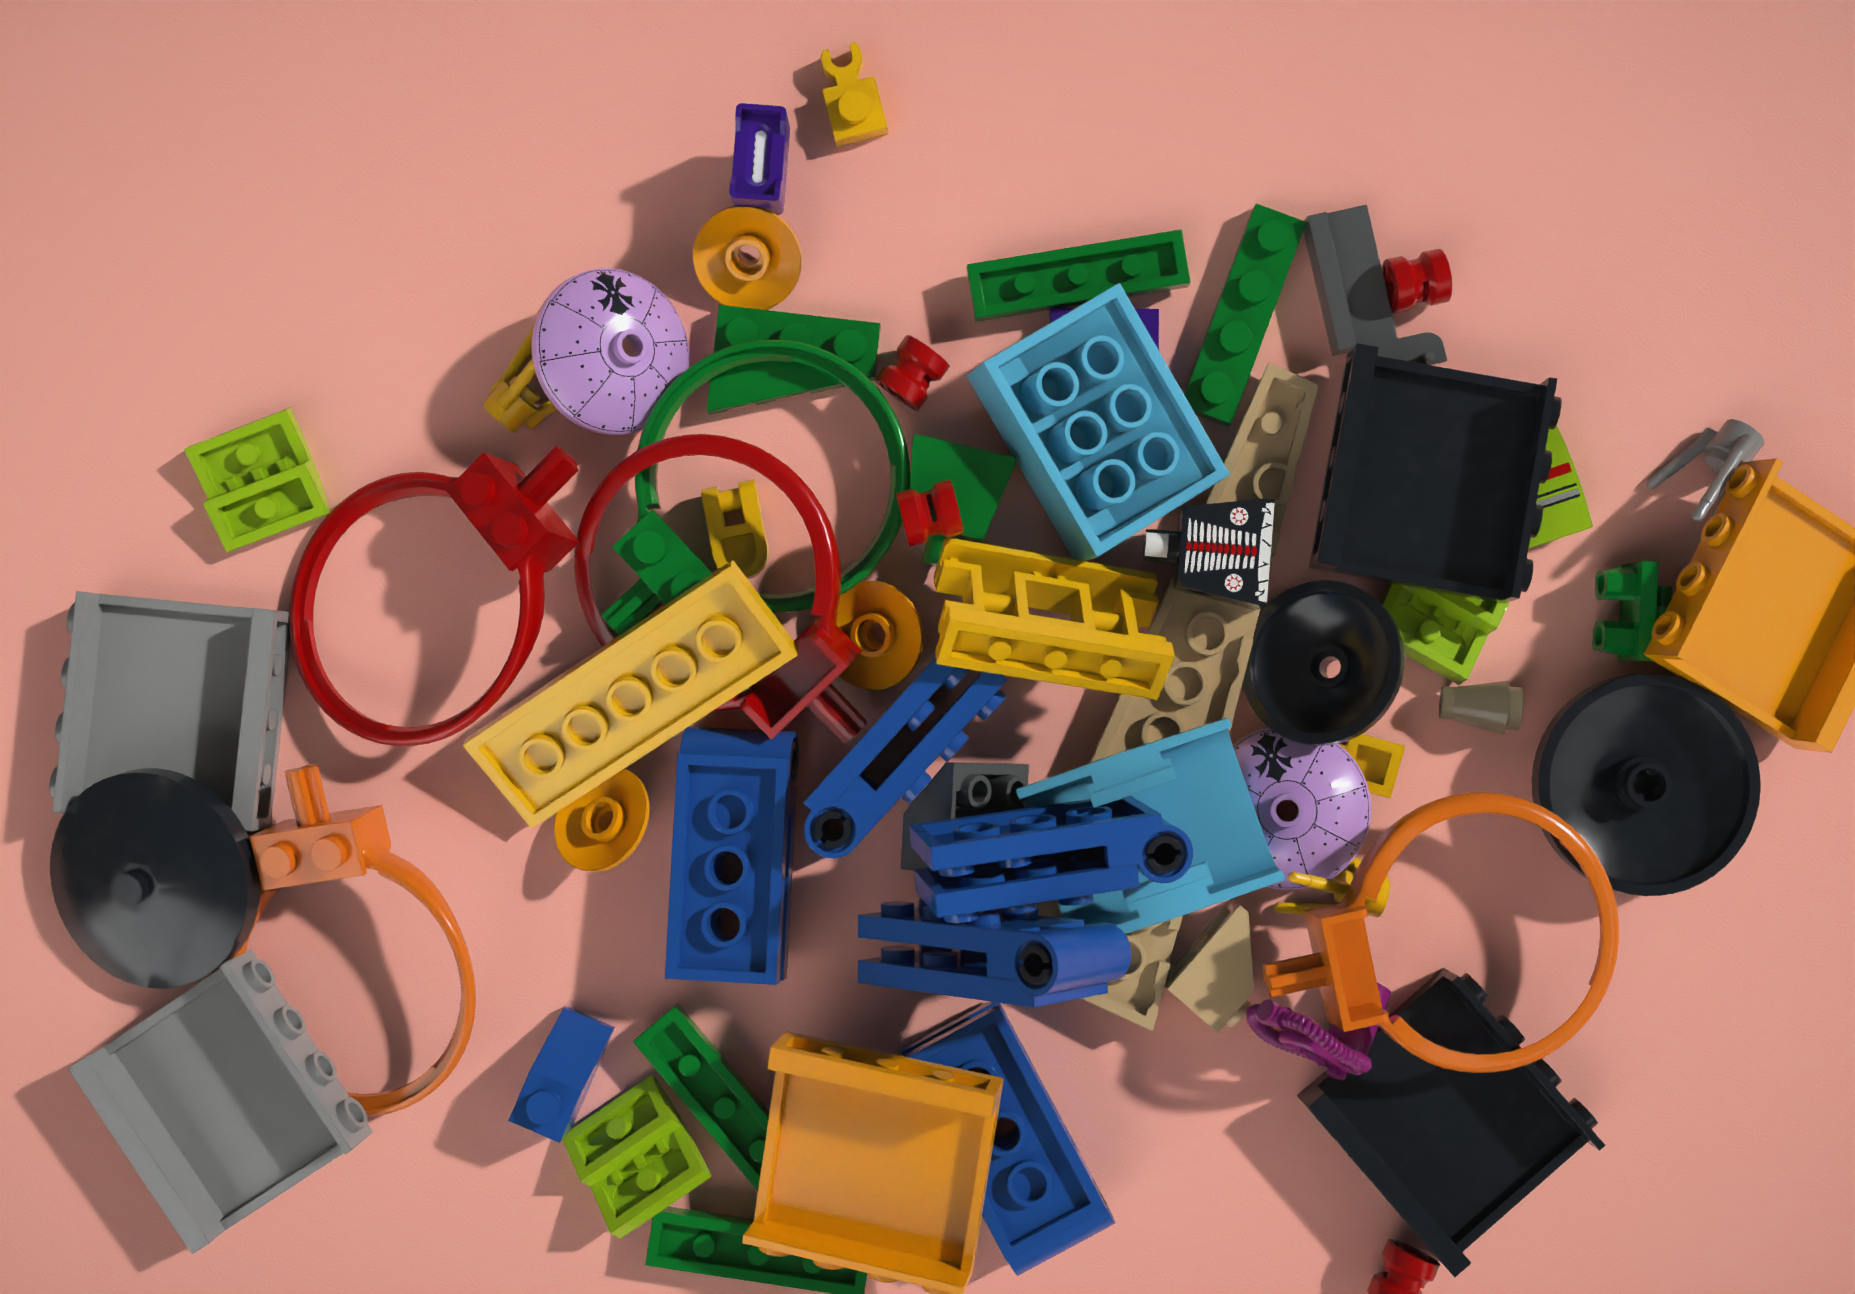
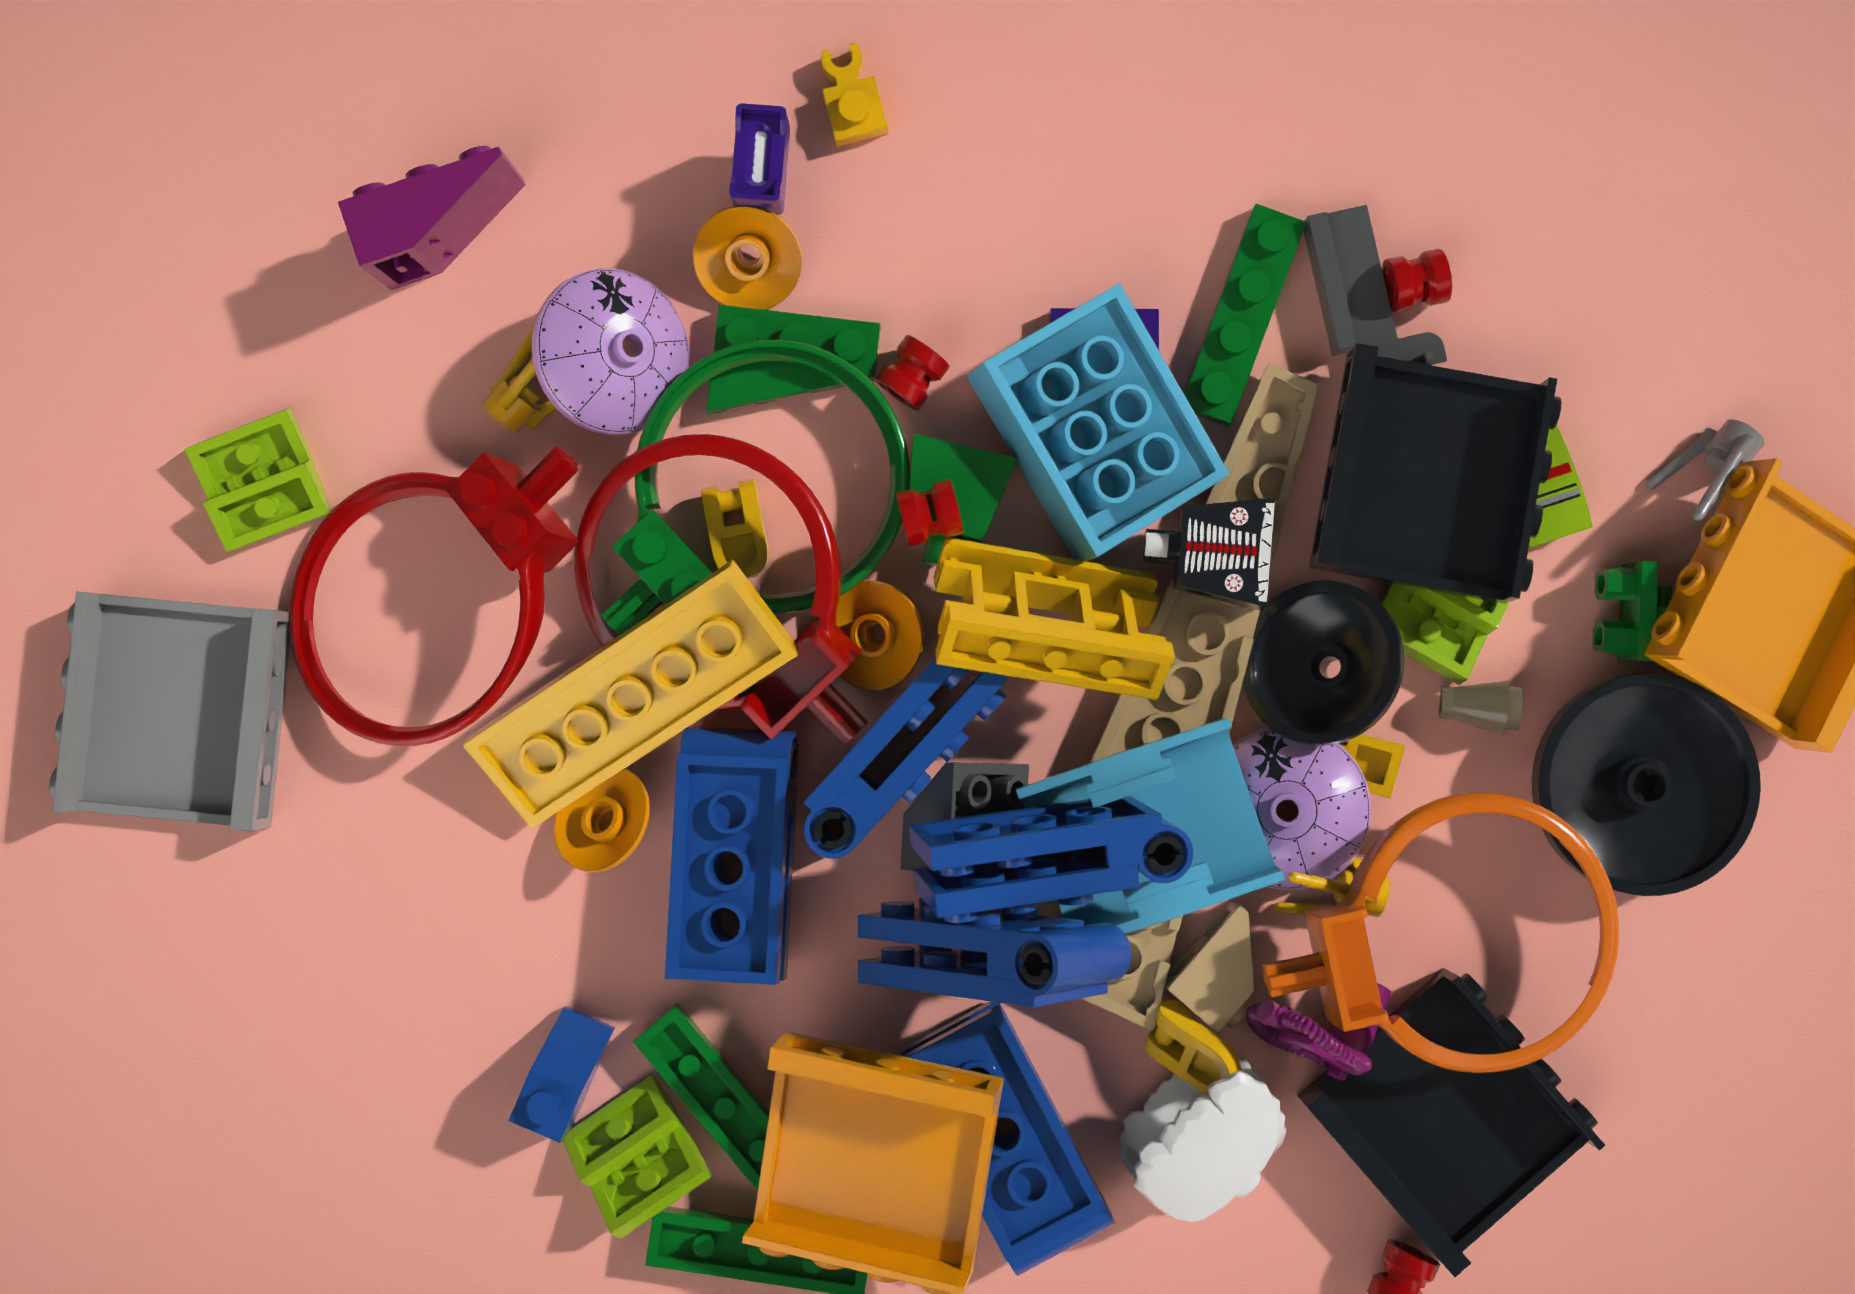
black dish [50,768,260,989] -> none
light grey panel [68,949,373,1254] -> none
orange brick [218,764,476,1117] -> none
green plate [966,229,1191,322] -> none
none -> magenta slope [338,146,525,290]
none -> white animal [1119,1058,1287,1222]
none -> yellow plate [1144,999,1241,1095]

